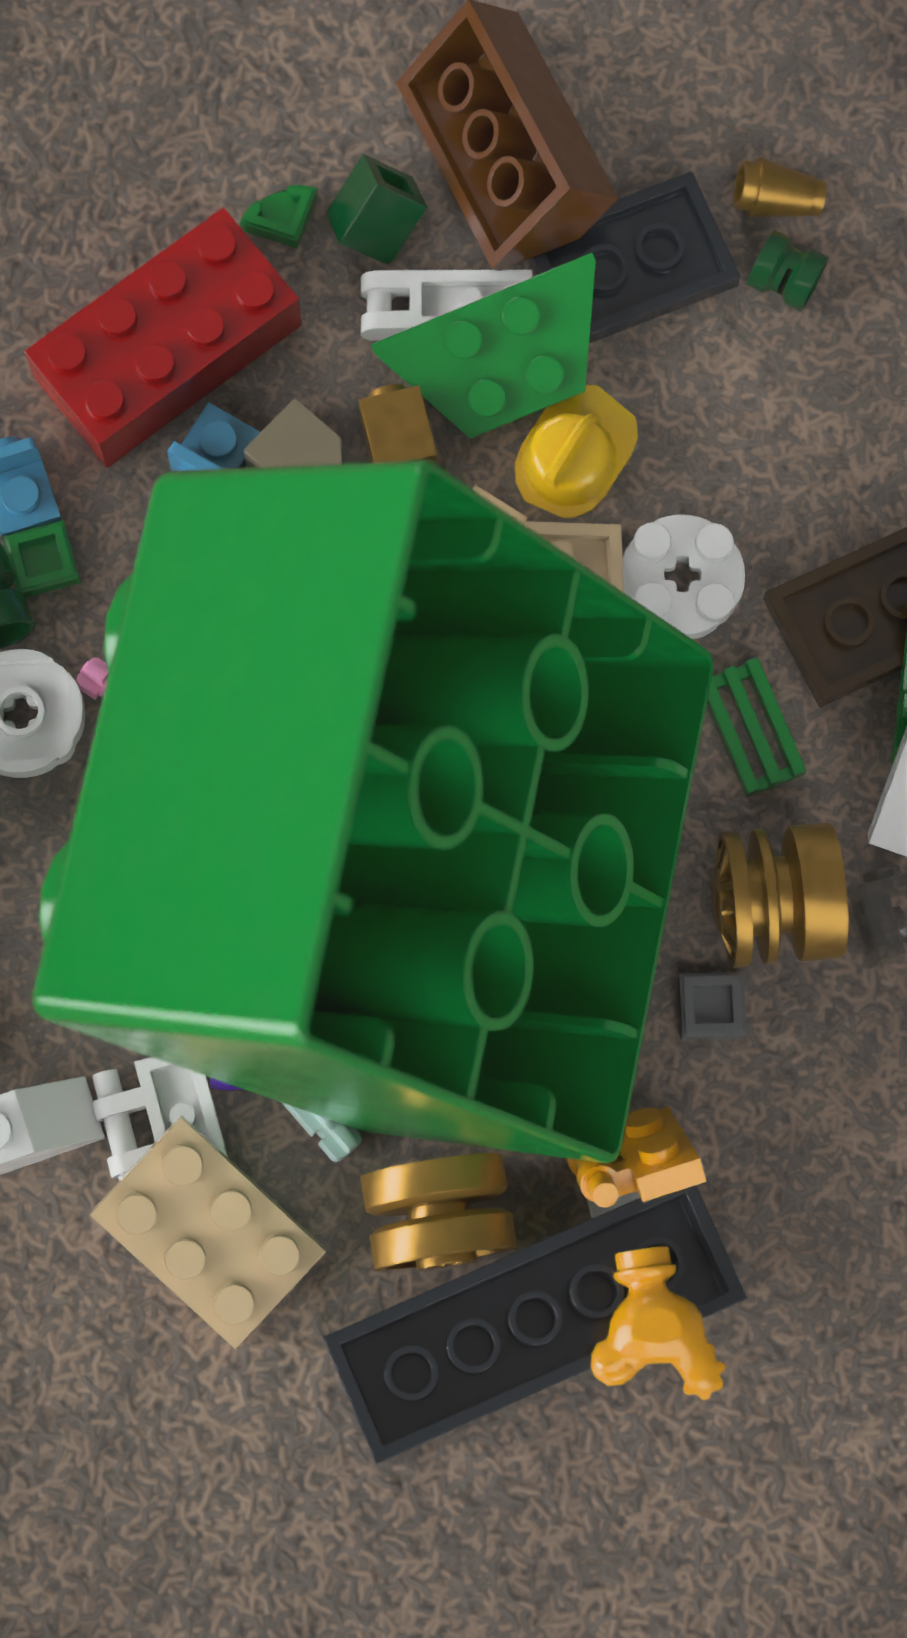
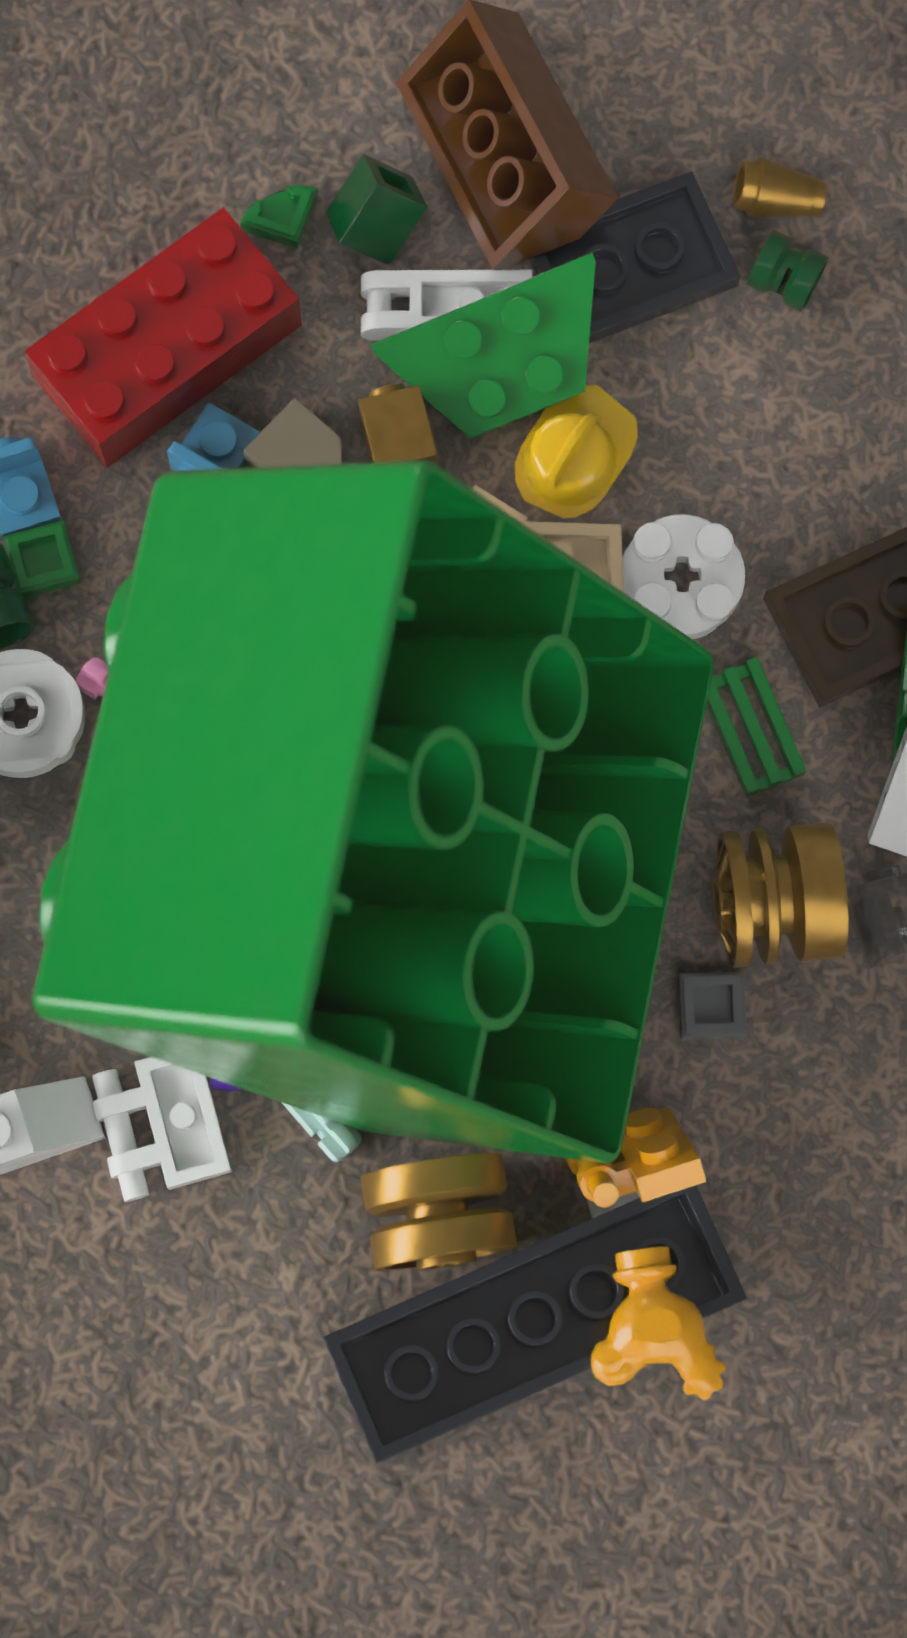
tan plate [90,1115,326,1349] -> none

